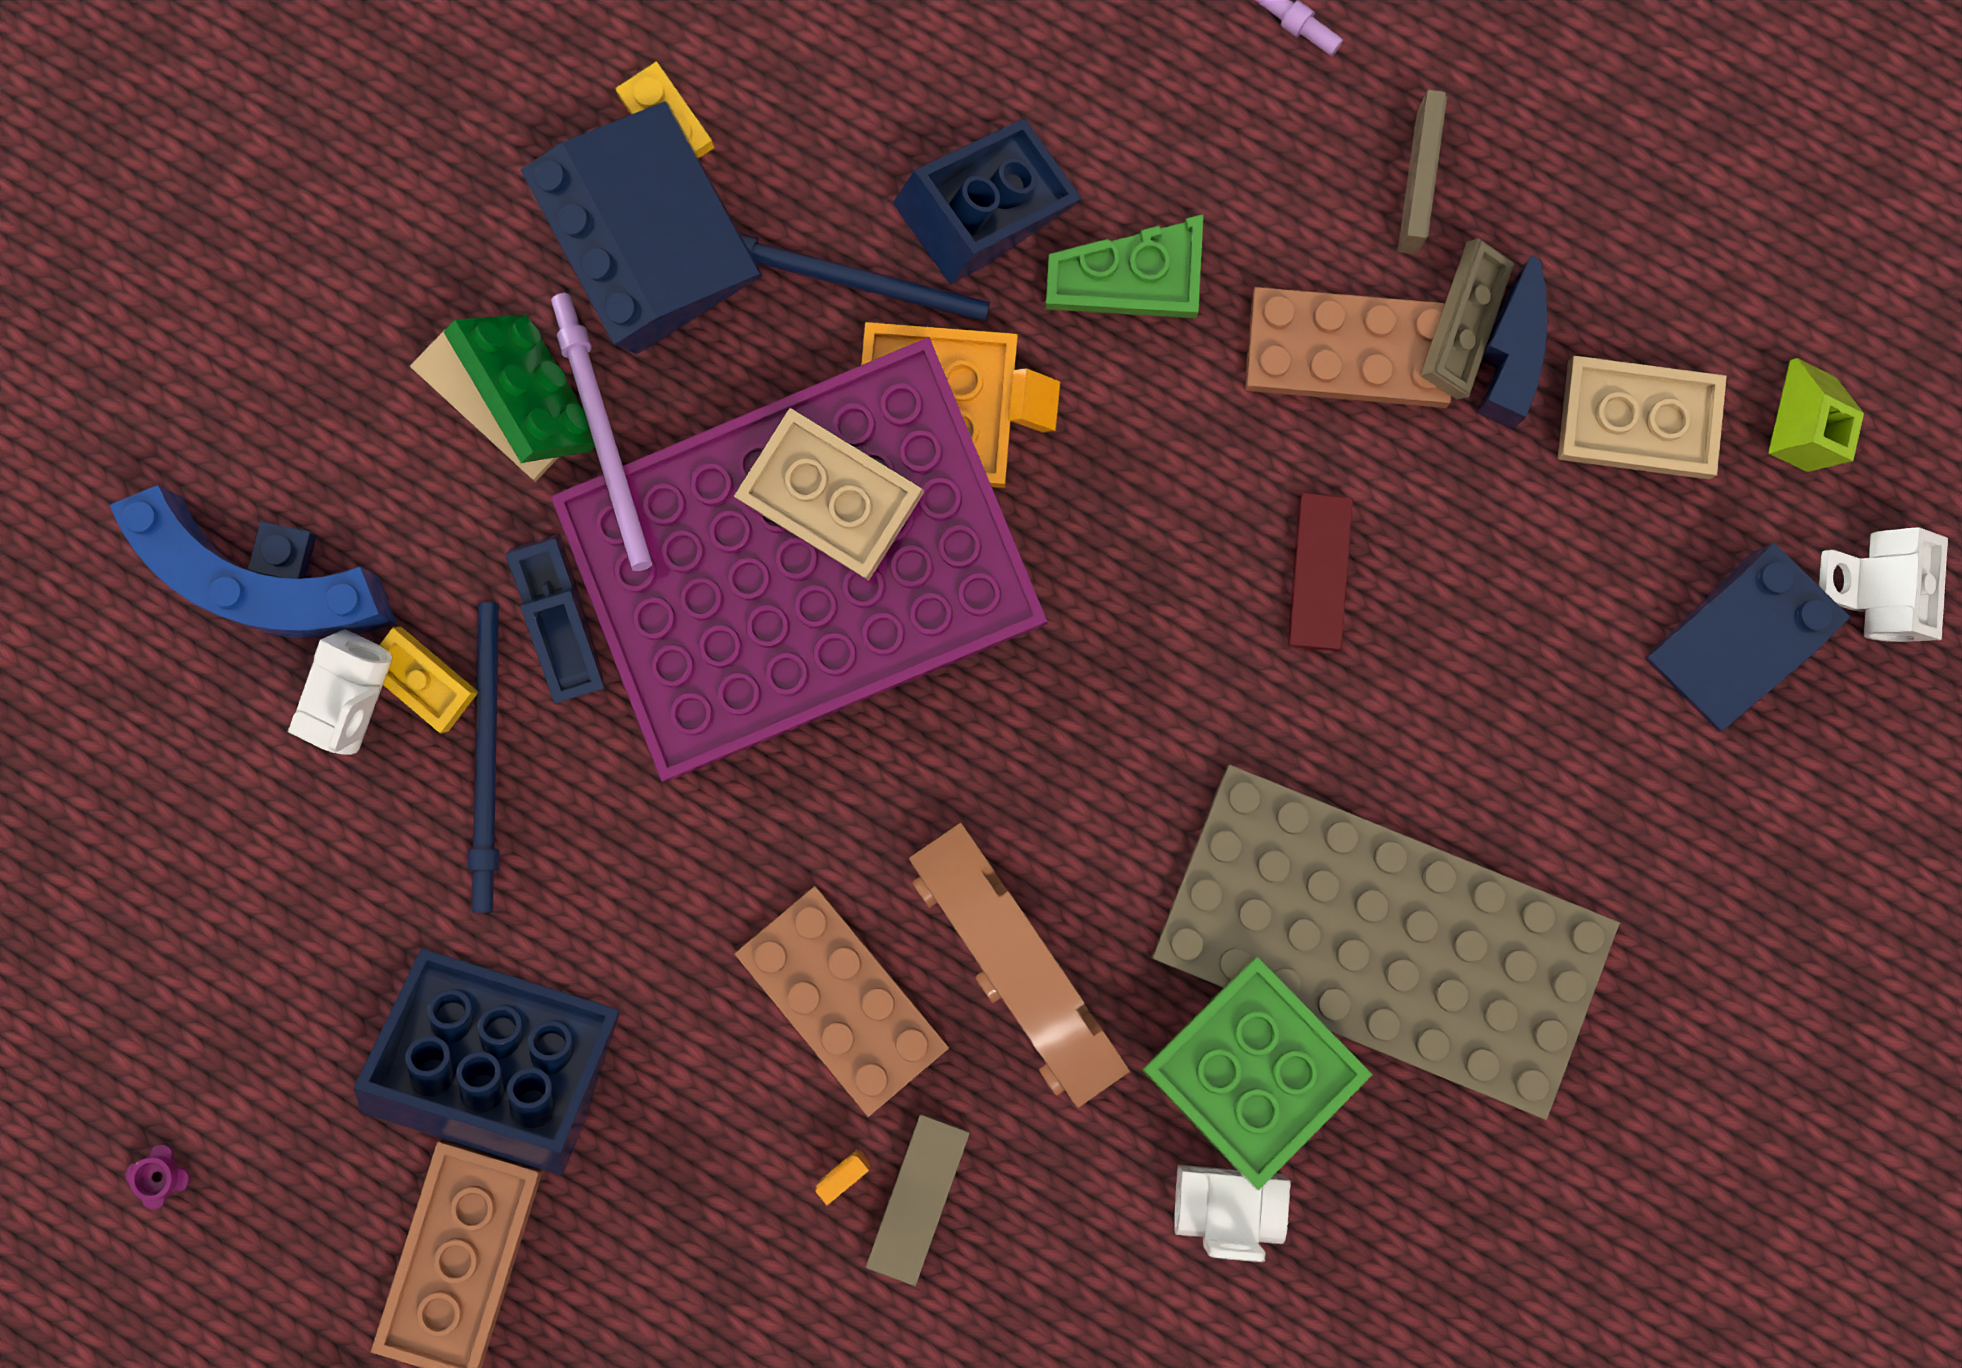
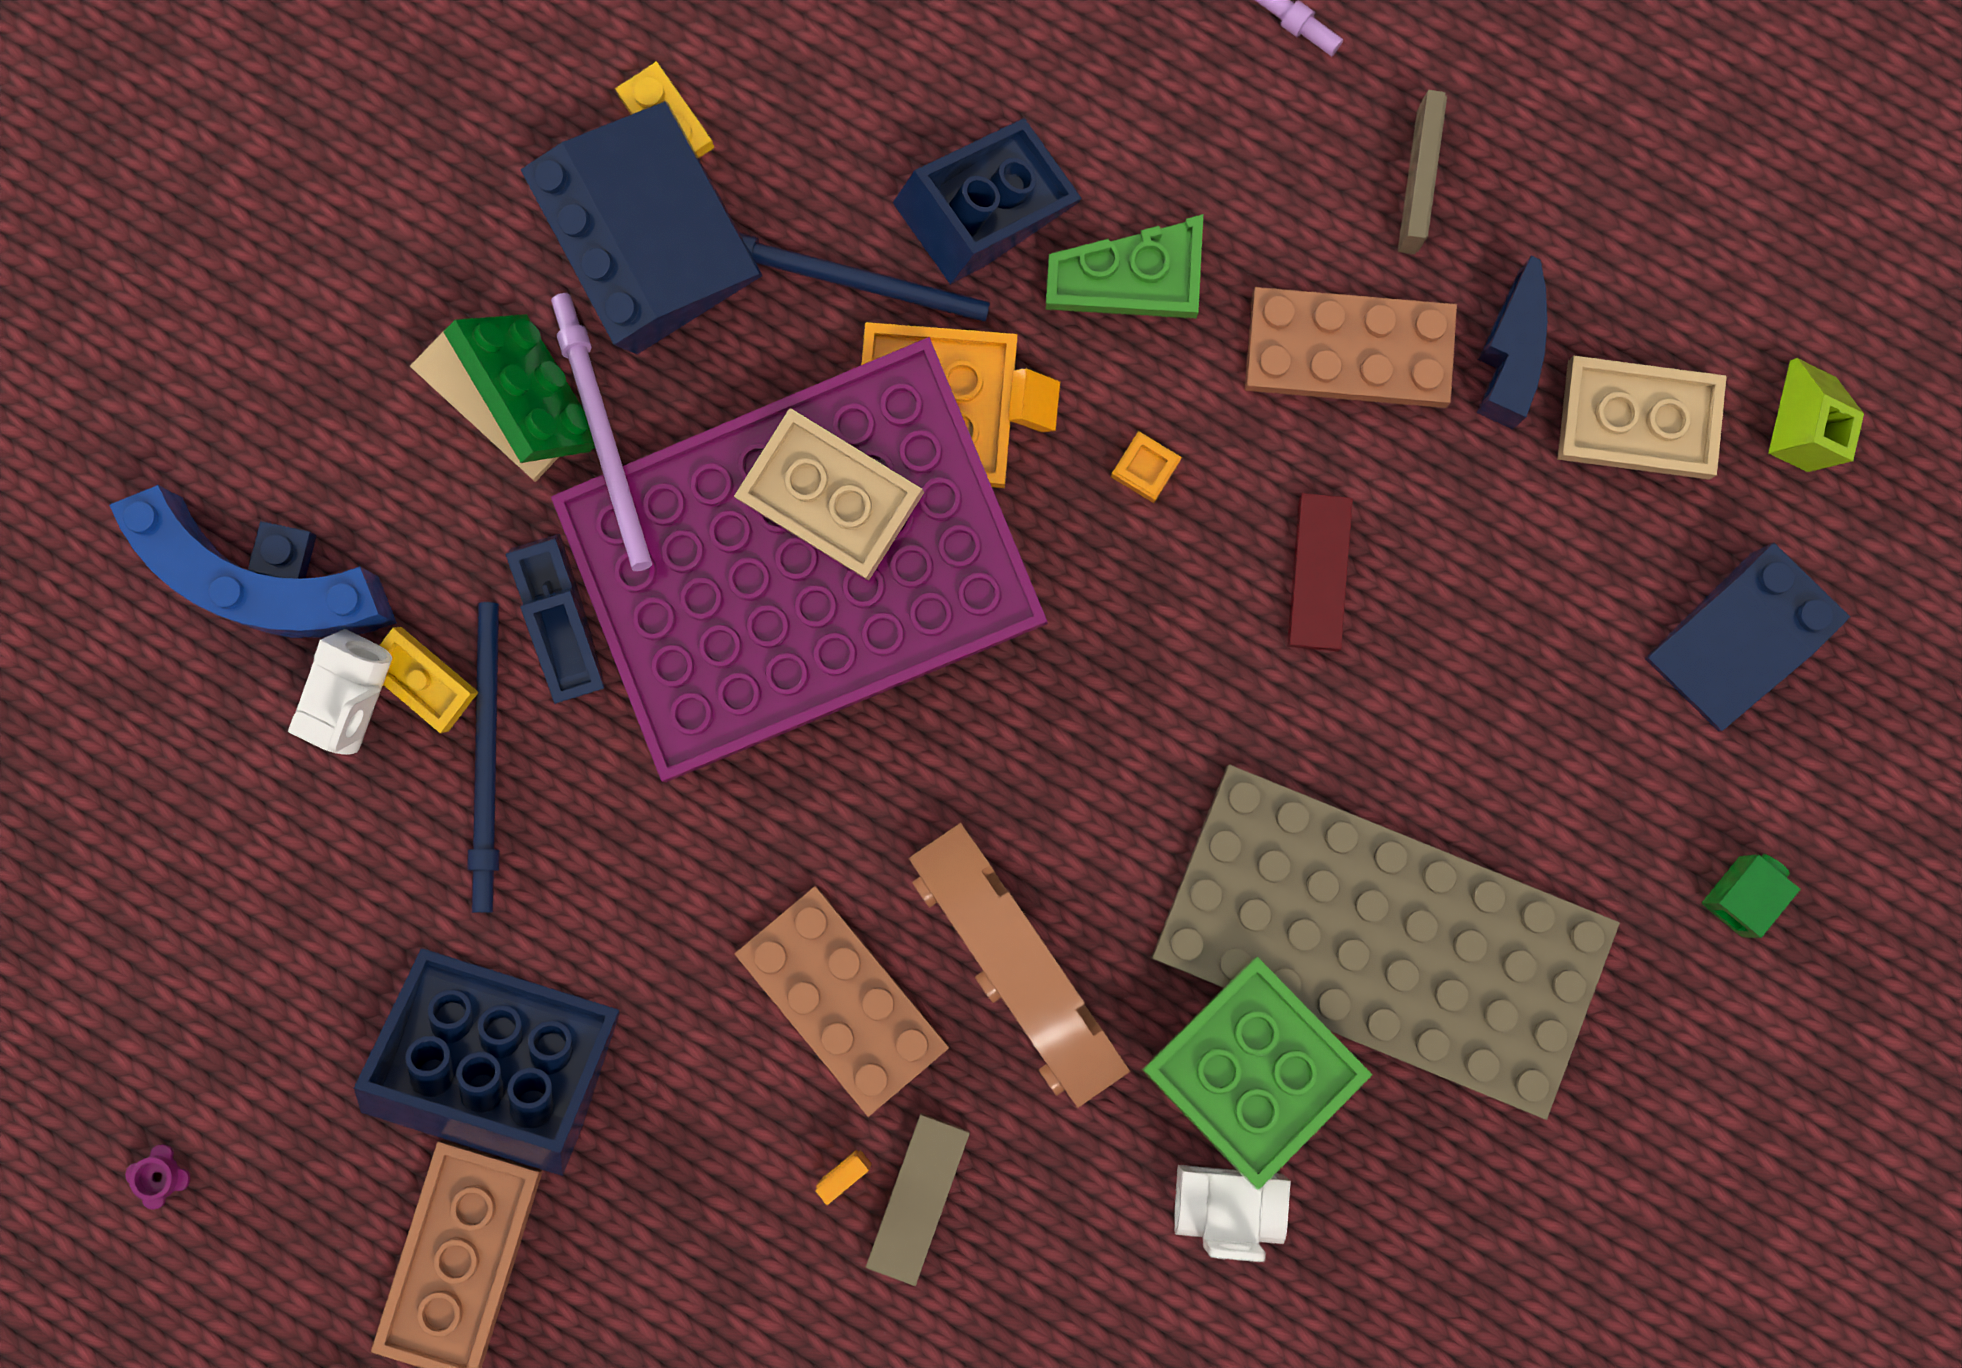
dark tan tile [1420,238,1514,400] -> none
white piece [1819,527,1948,642] -> none
none -> light orange tile [1111,431,1182,503]
none -> green brick [1701,854,1801,938]

